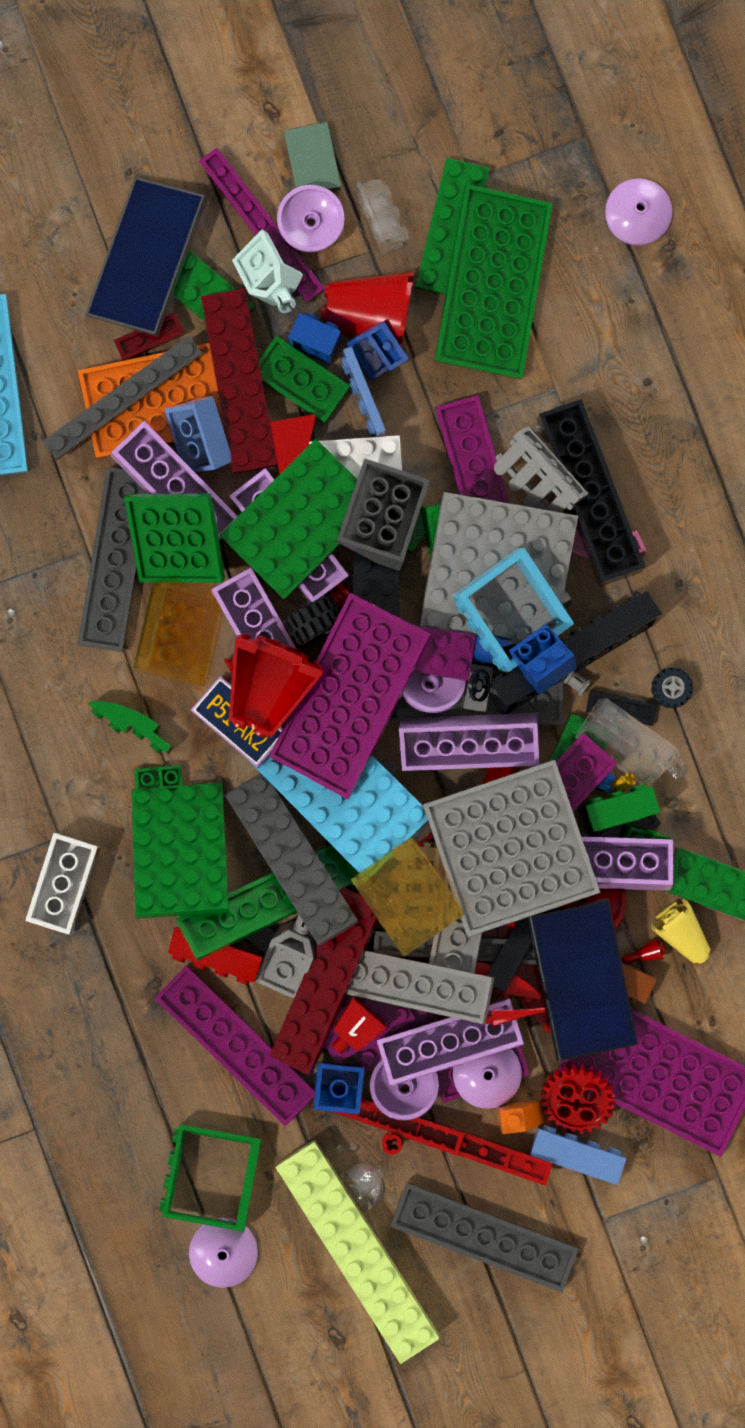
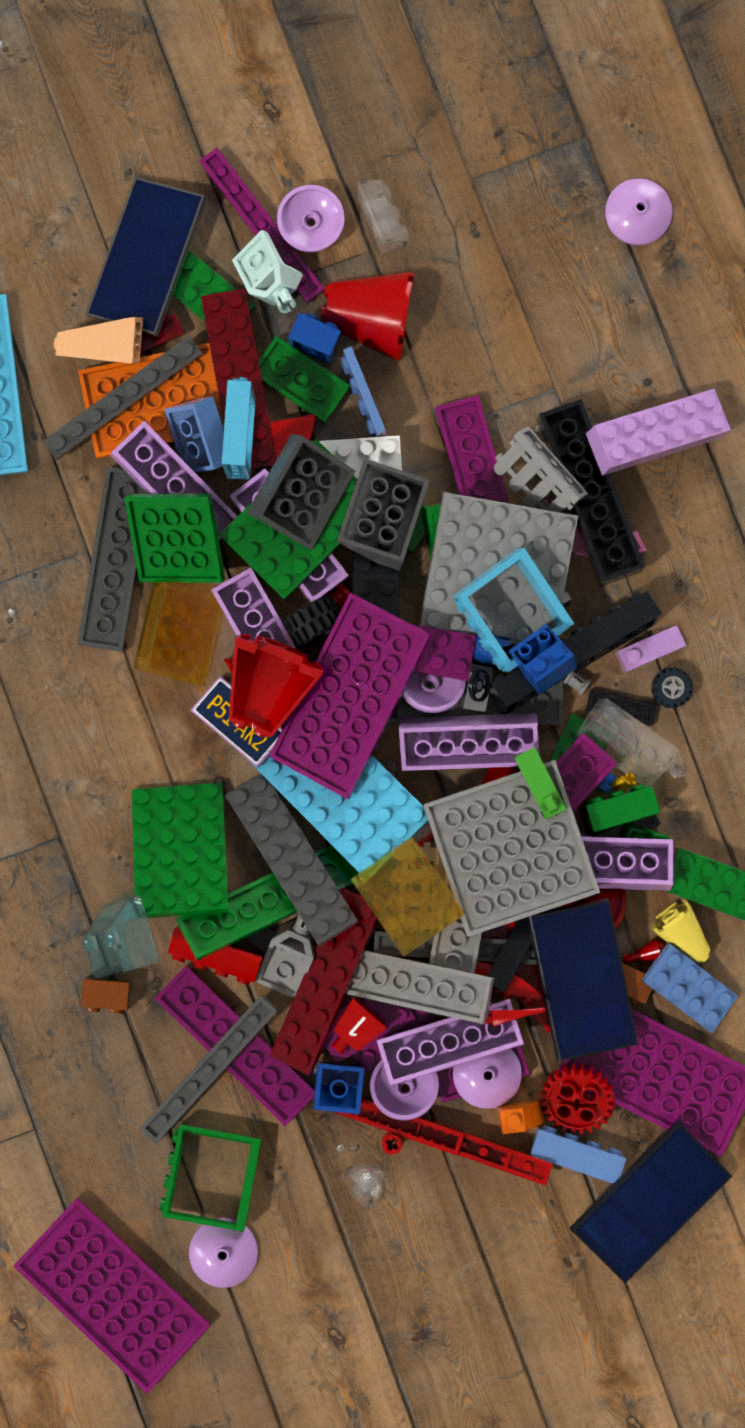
white brick [25,833,100,935] -> none
green slope [88,701,173,754] -> none
green slope [133,765,183,792] -> none
yellowish green brick [275,1139,439,1364] -> none
sand green tile [284,122,341,191] -> none
blue slope [347,321,409,381] -> none
dark grey plate [390,1182,579,1293] -> none
green plate [415,158,490,295] -> none
green plate [434,184,553,380] -> none
none -> magenta plate [13,1197,211,1394]
none -> light nougat slope [54,317,143,363]
none -> dark orange brick [81,978,131,1014]
none -> clear light blue windscreen [82,895,159,979]
none -> dark grey plate [139,994,279,1144]
none -> medium azure window [222,377,256,480]
none -> dark grey slope [246,434,355,550]
none -> bright green hinge [514,747,567,820]
none -> clear blue door [569,1120,732,1283]
none -> lavender brick [586,389,731,476]
none -> lavender slope [615,625,686,674]
none -> medium blue plate [641,943,738,1033]

